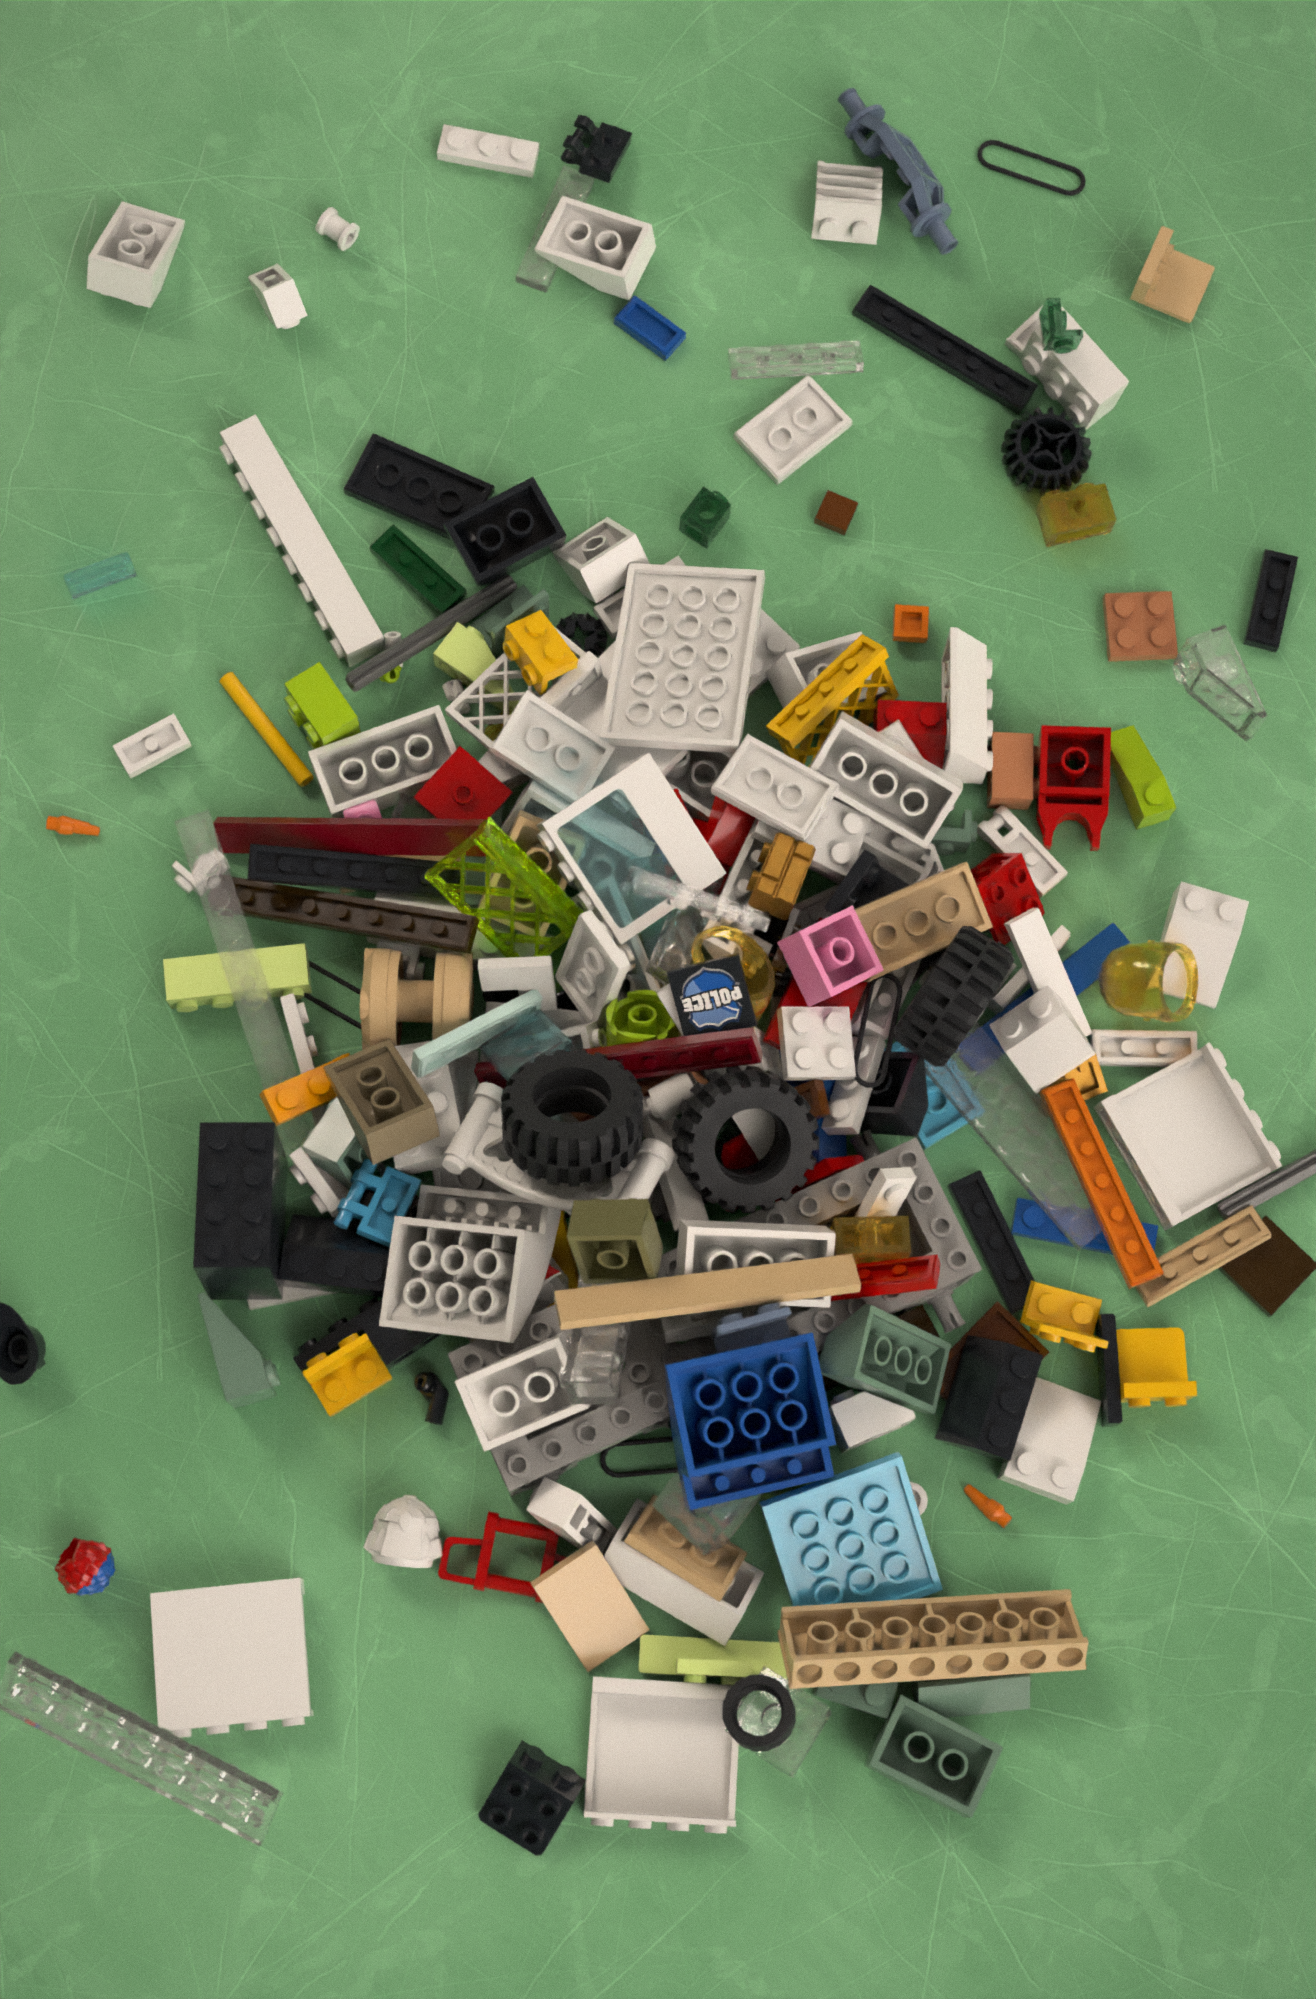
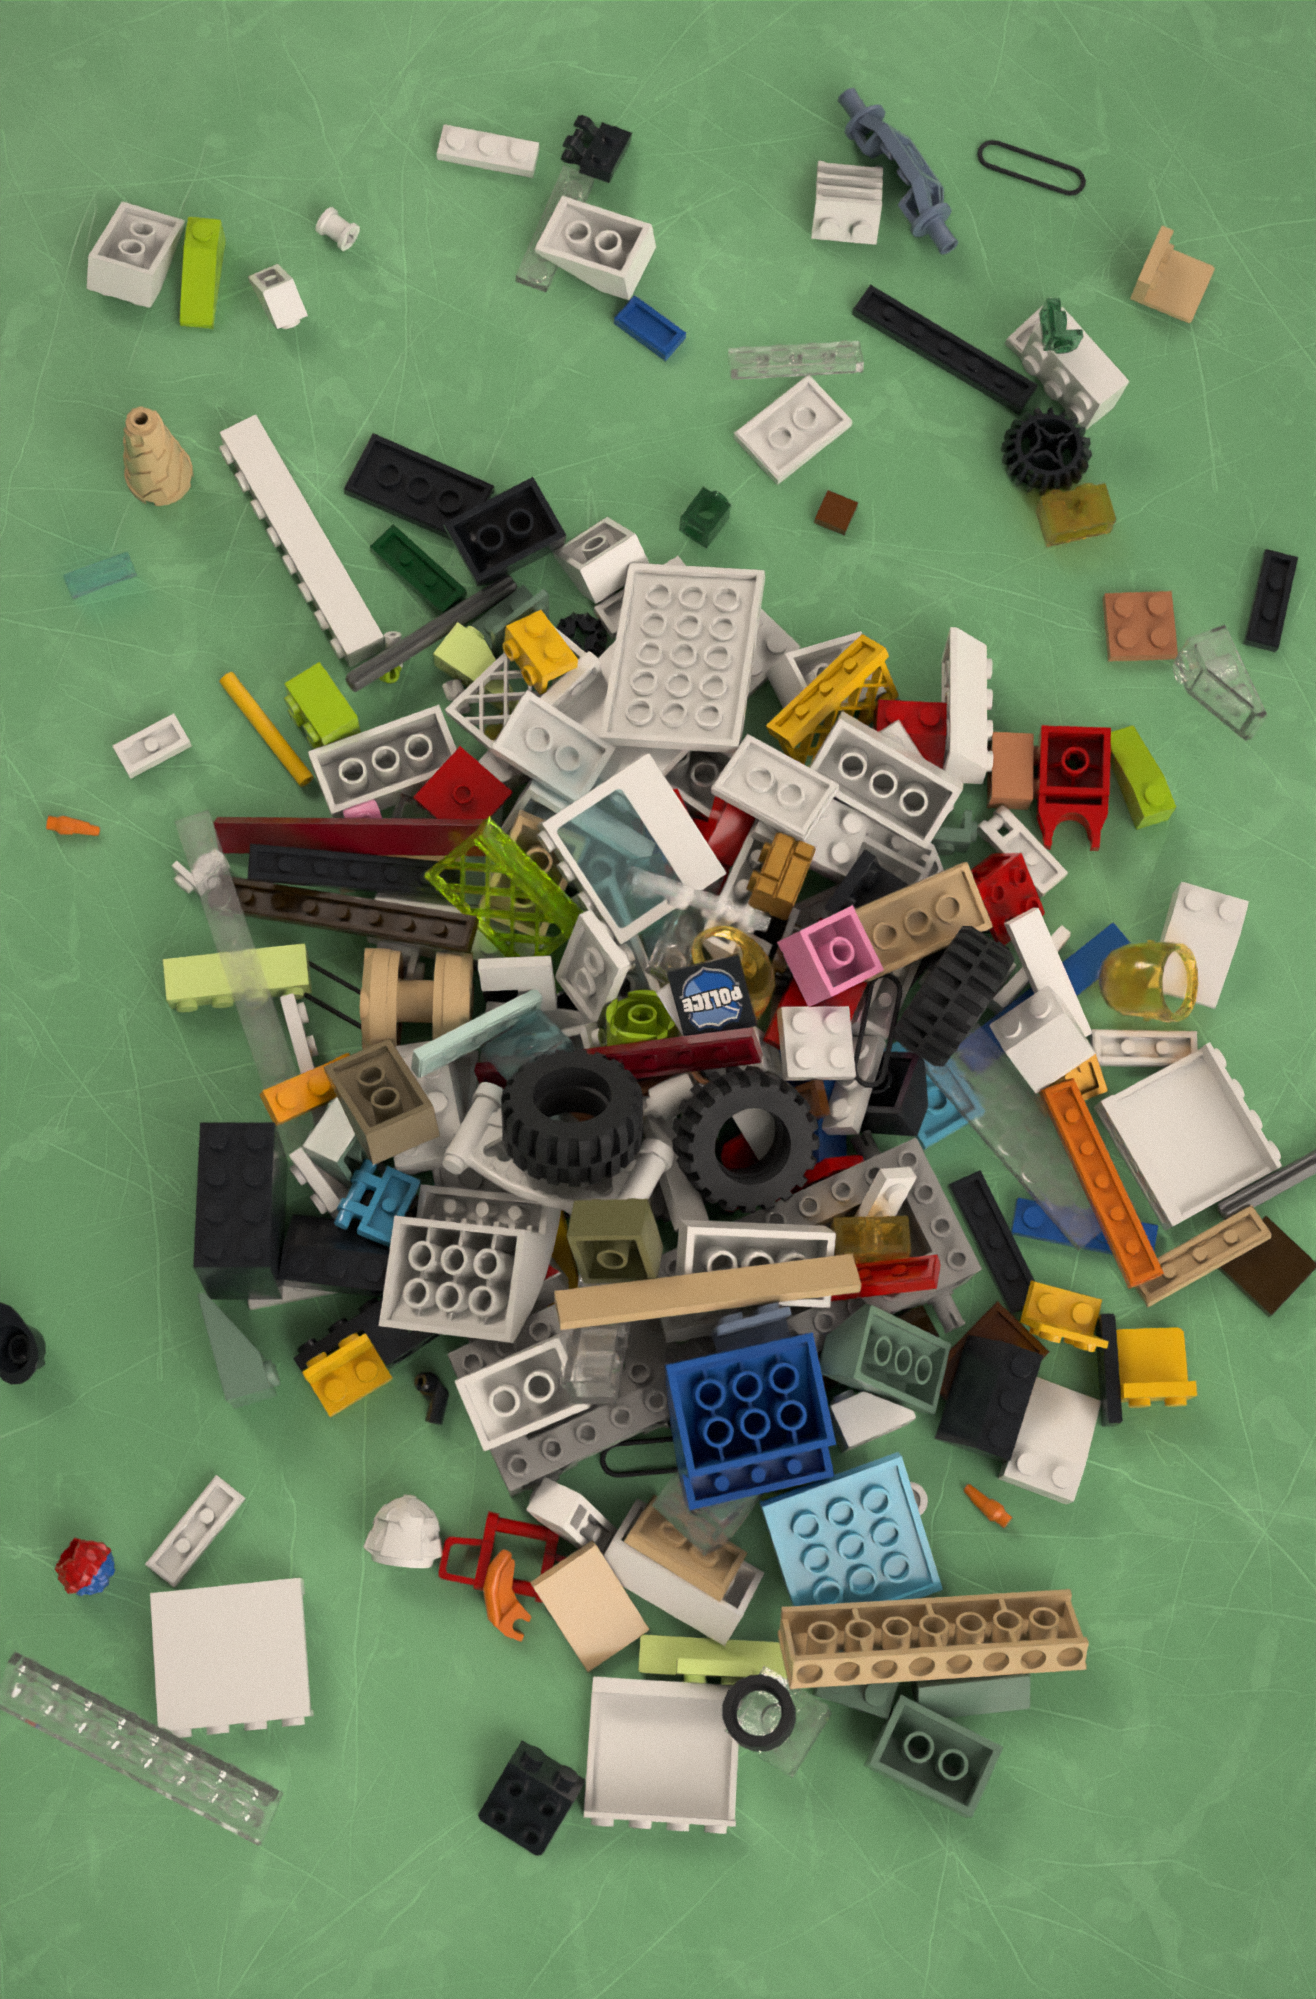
orange plate [892,604,929,643] -> none
none -> tan cone [123,406,193,506]
none -> white tile [145,1475,246,1588]
none -> lime slope [179,217,226,329]
none -> orange piece [483,1549,531,1642]

